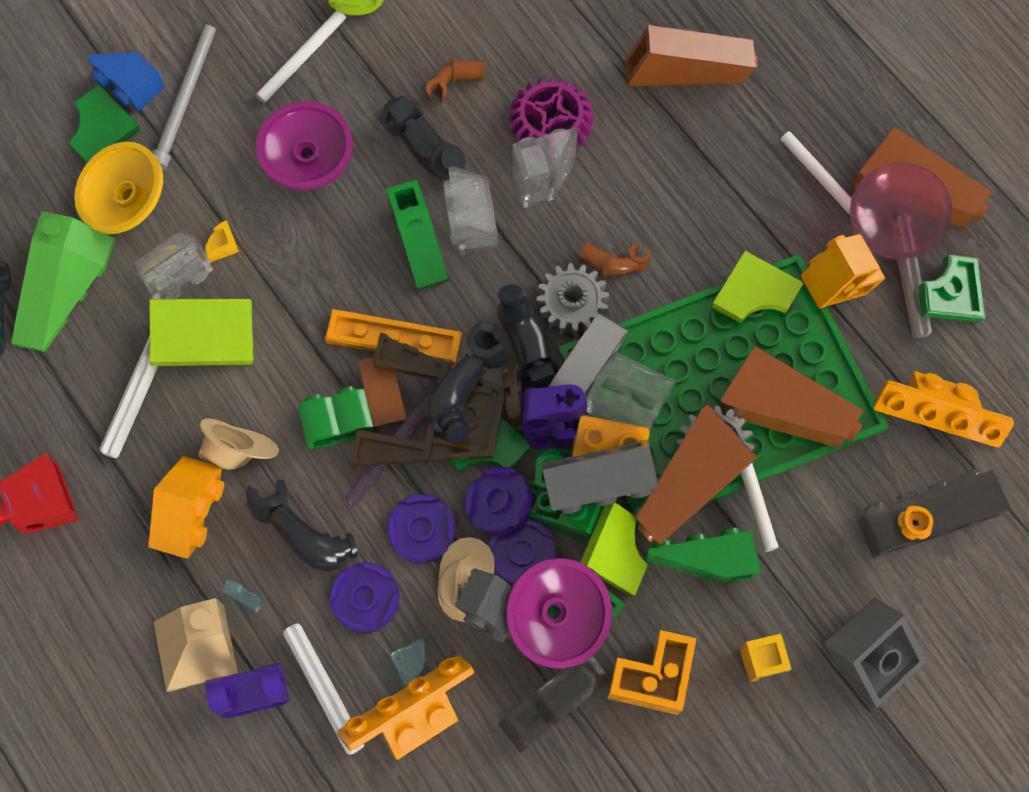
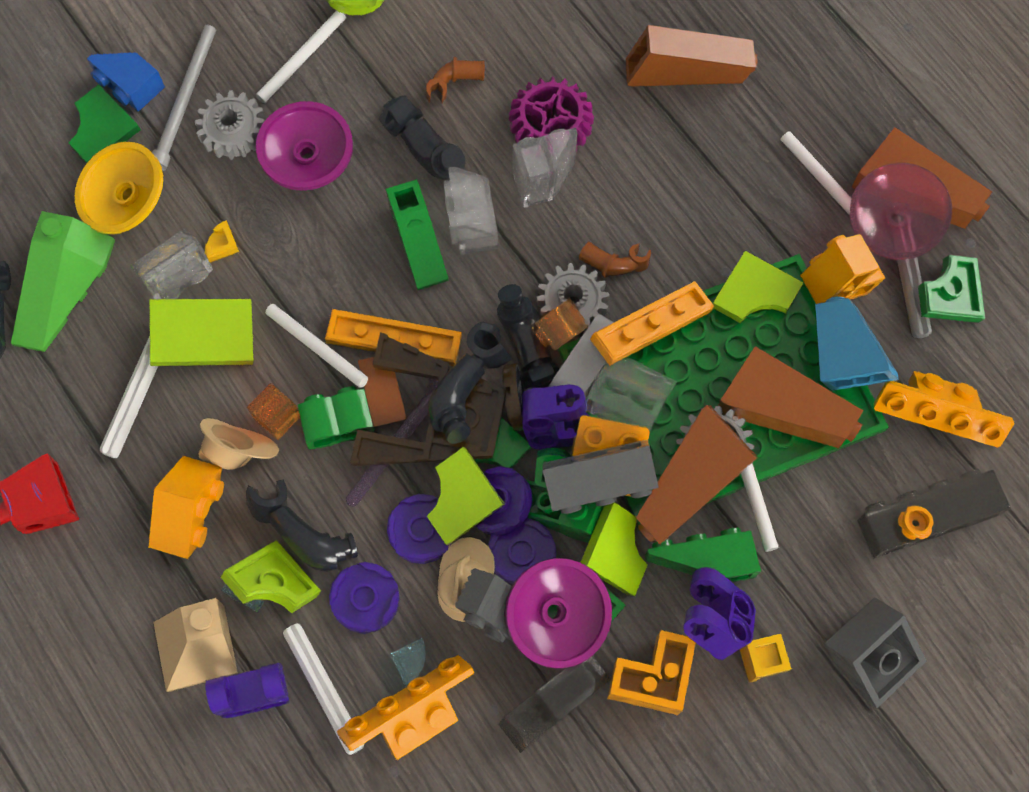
none -> light grey gear [195,90,265,160]
none -> lime tile [221,540,321,613]
none -> clear orange brick [247,383,300,440]
none -> white bar [265,304,368,388]
none -> lime tile [427,447,505,545]
none -> clear orange brick [534,298,589,351]
none -> light orange tile [590,281,715,366]
none -> dark purple piece [683,567,756,660]
none -> dark azure slope [815,297,898,391]

